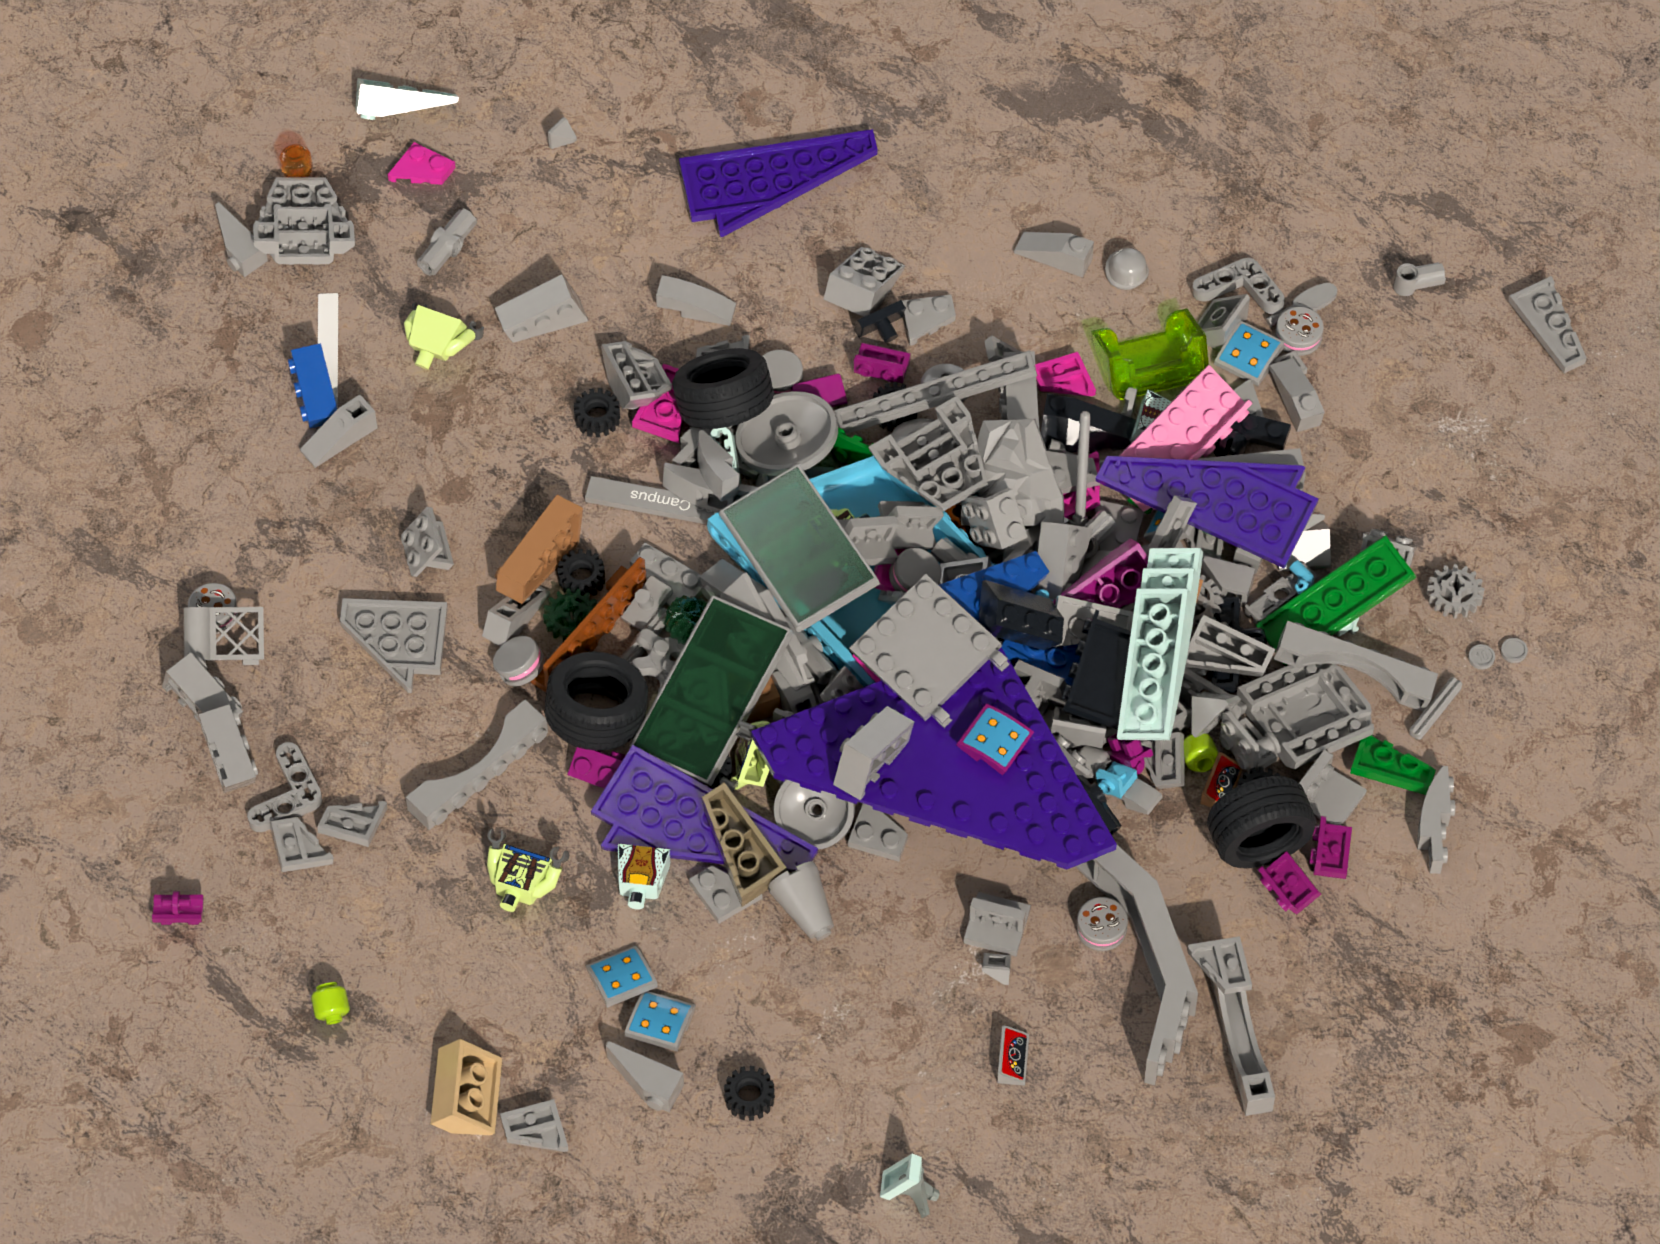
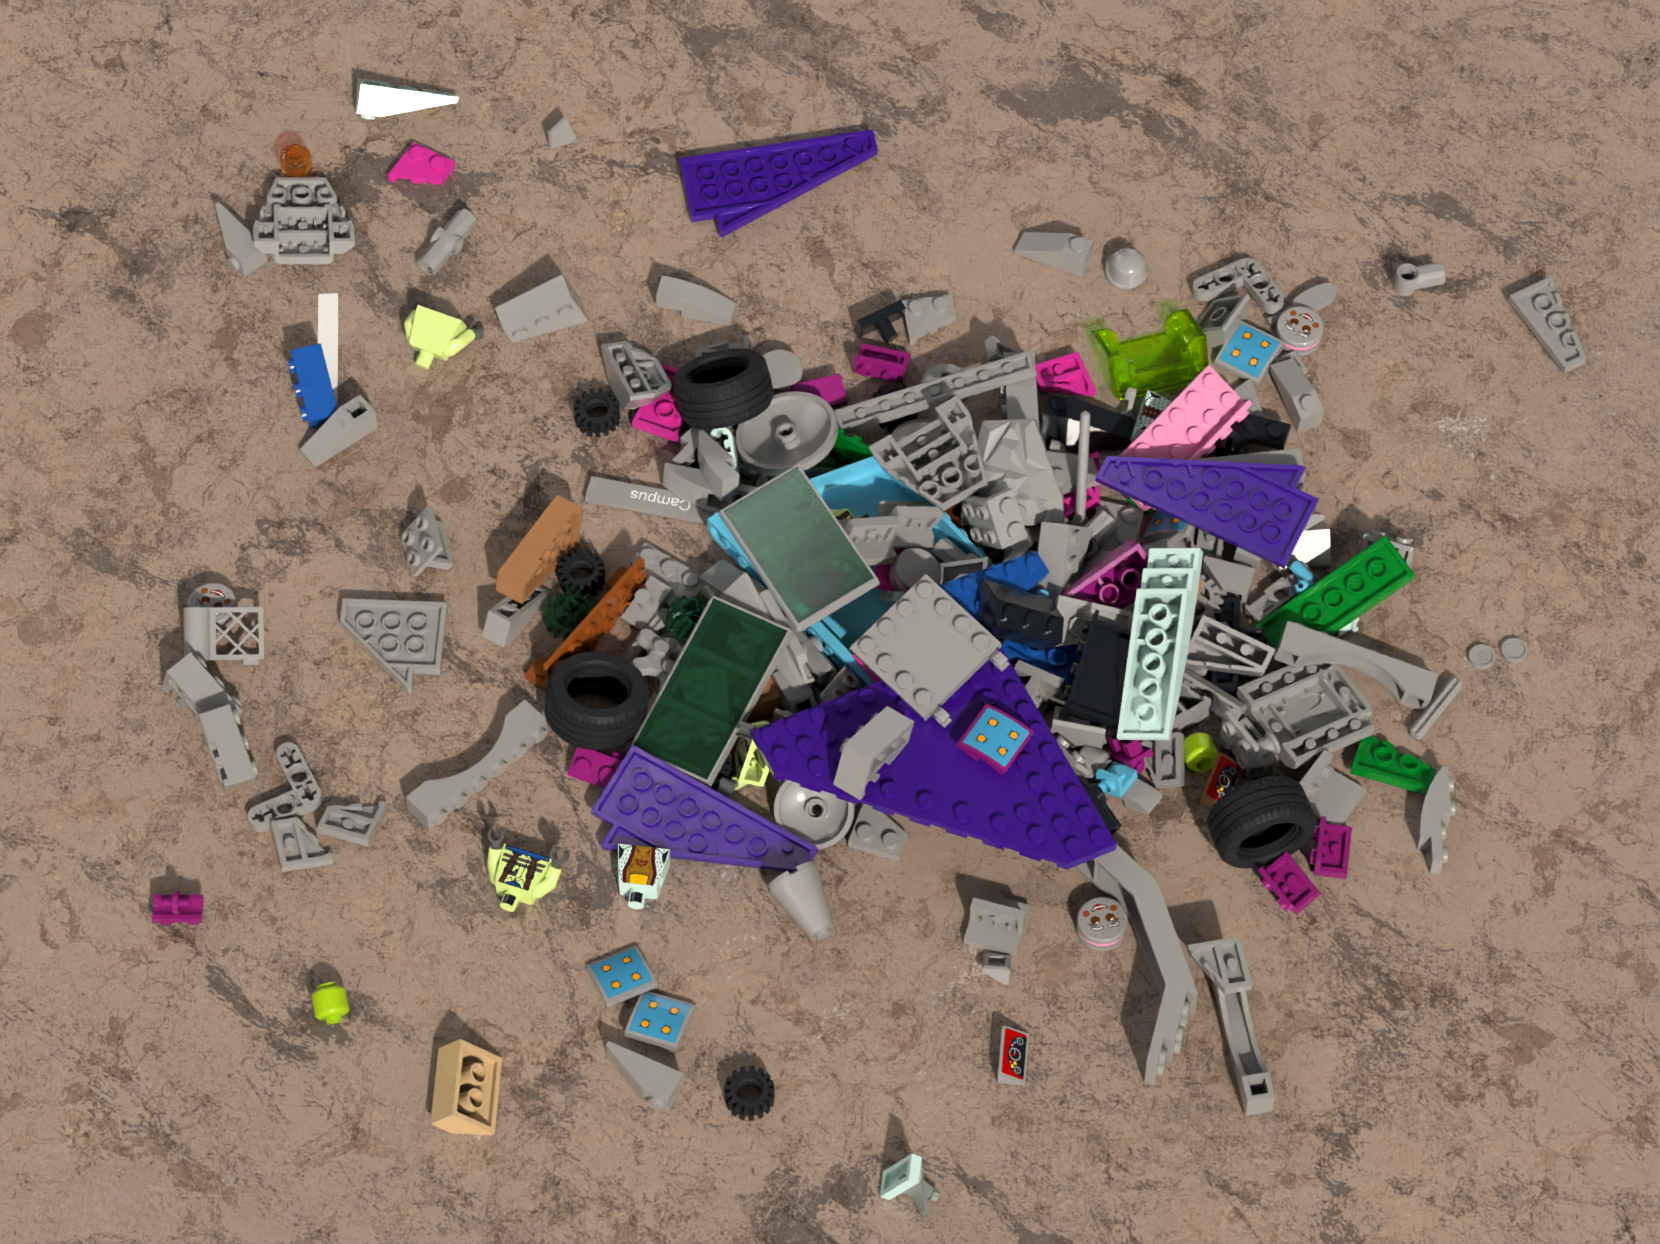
light grey head [493,636,545,686] -> none
light grey wing [500,1099,569,1152] -> none
light grey wing [689,866,763,924] -> none
dark tan wedge [702,782,787,907] -> none
light grey slope [824,247,905,317] -> none
light grey plate [1145,495,1197,557] -> none
light grey slope [1192,692,1241,738] -> none
light grey gear [1426,564,1485,619] -> none

